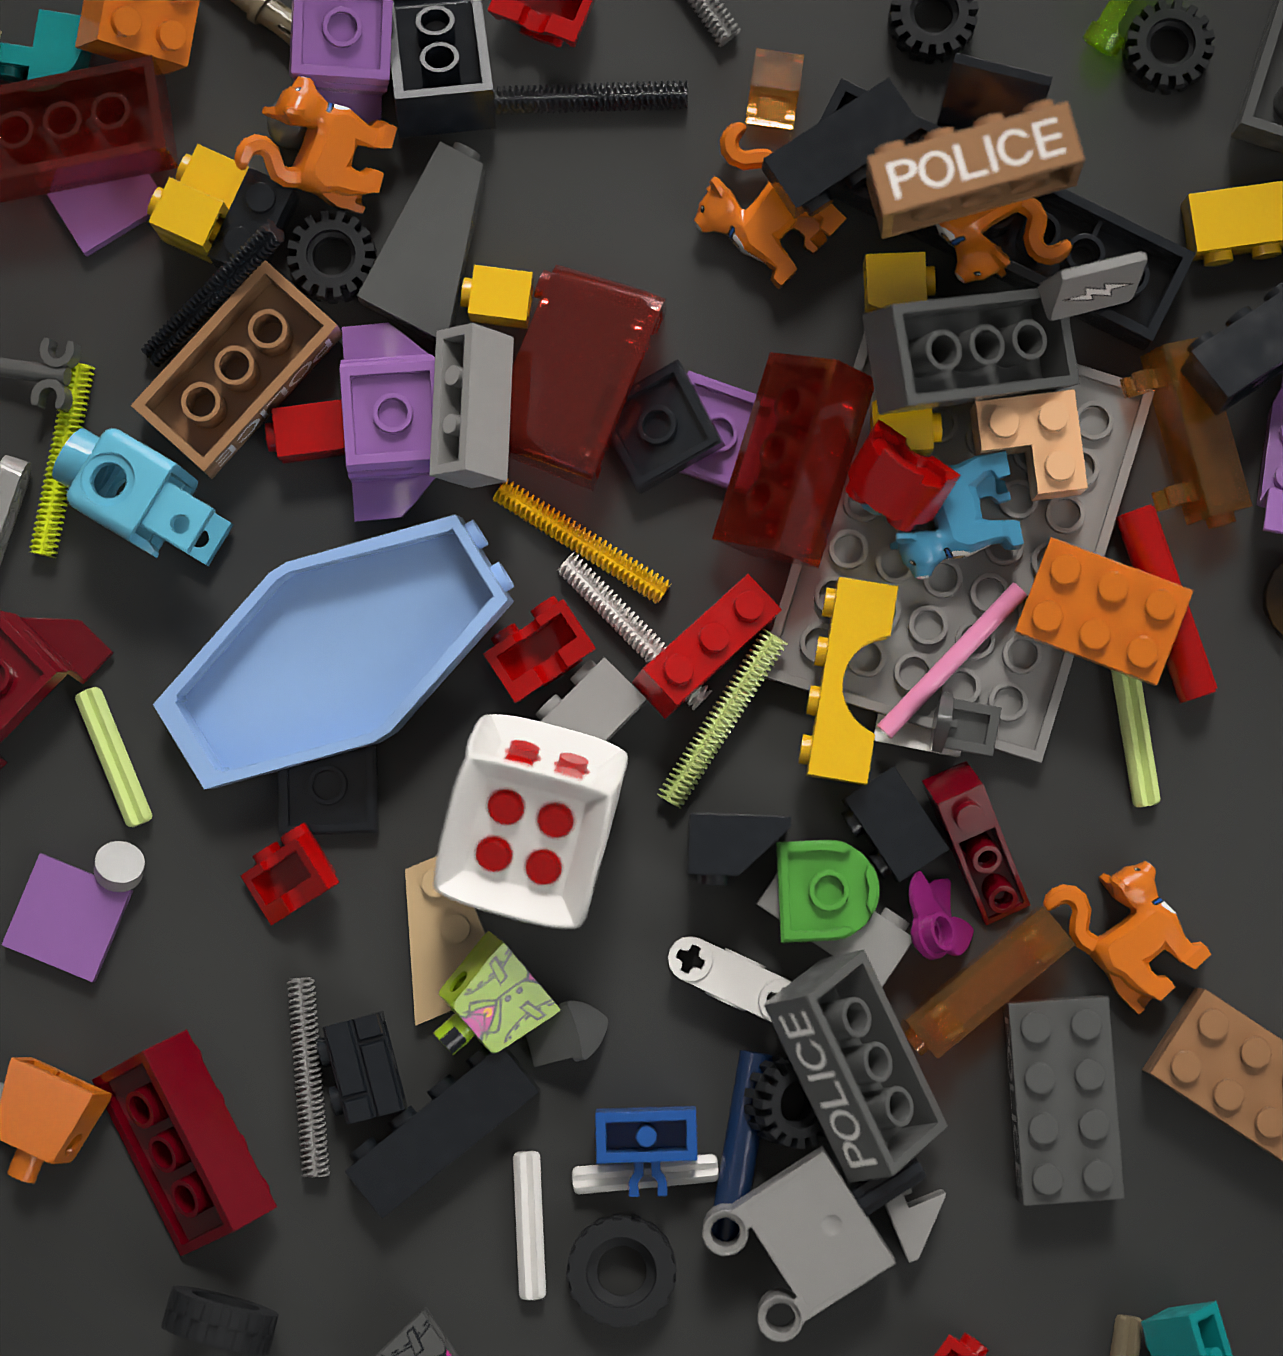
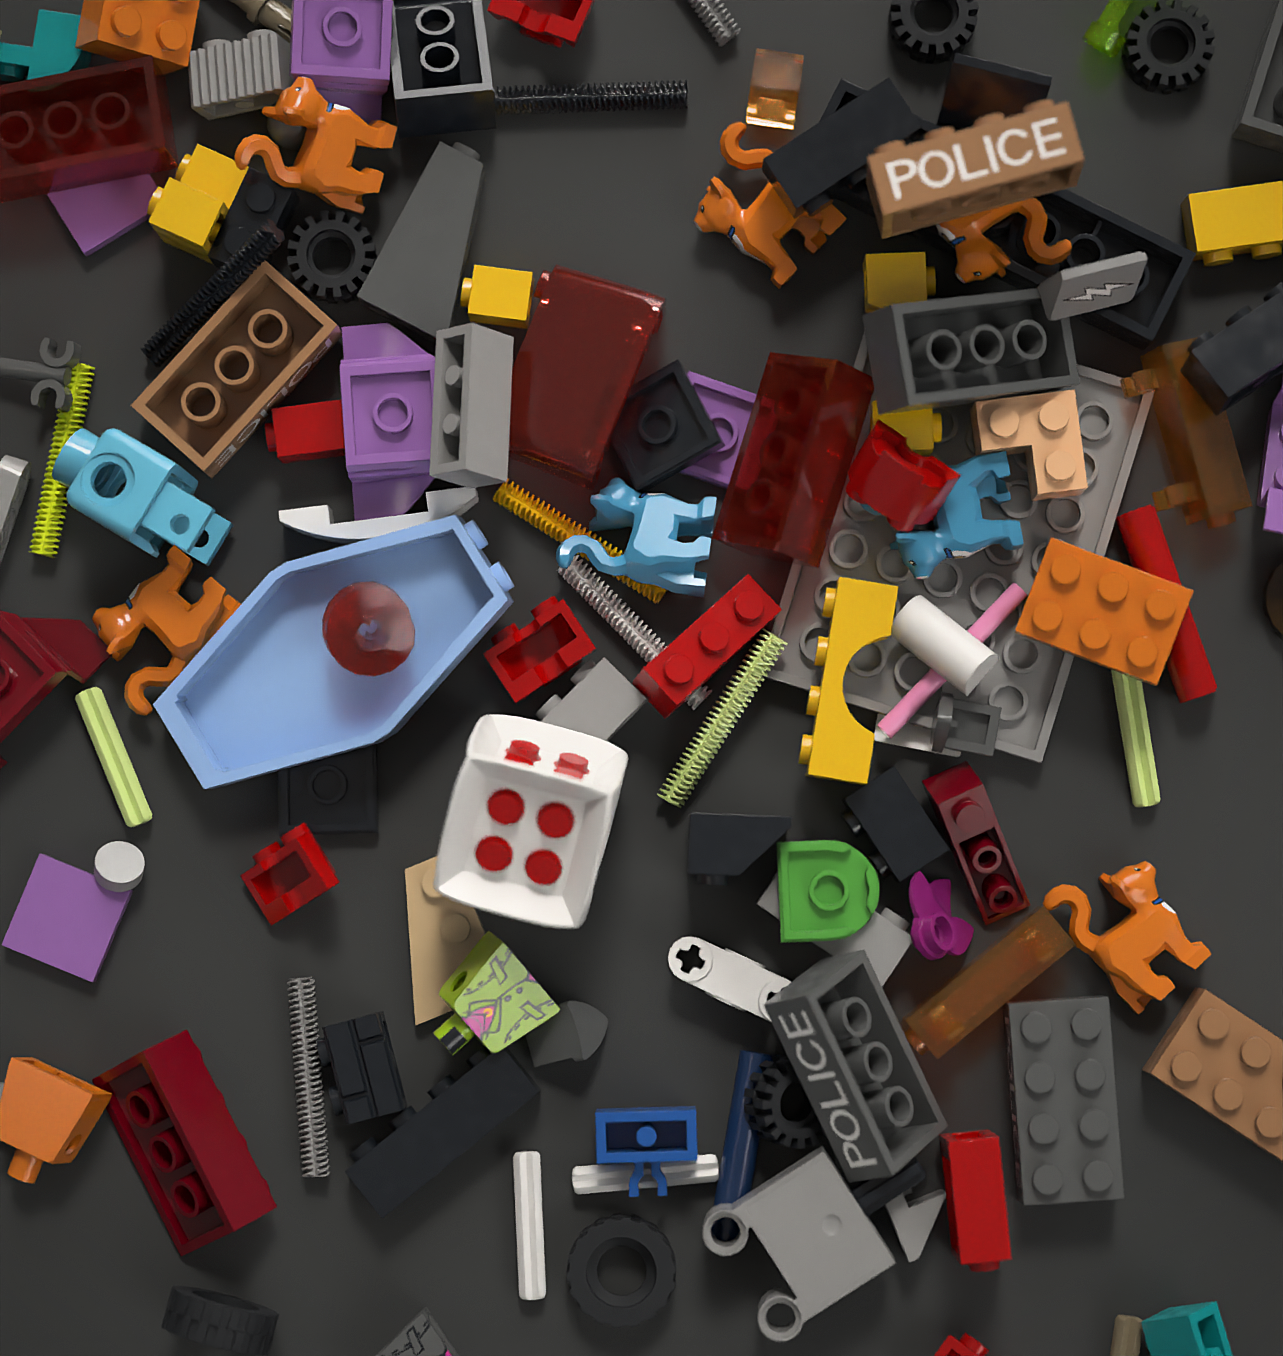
none -> orange animal [92,545,241,716]
none -> light grey brick [188,29,294,120]
none -> white slope [278,487,479,544]
none -> clear red piece [322,581,415,676]
none -> dark azure animal [556,478,717,597]
none -> white brick [891,595,999,696]
none -> red window [939,1129,1012,1272]

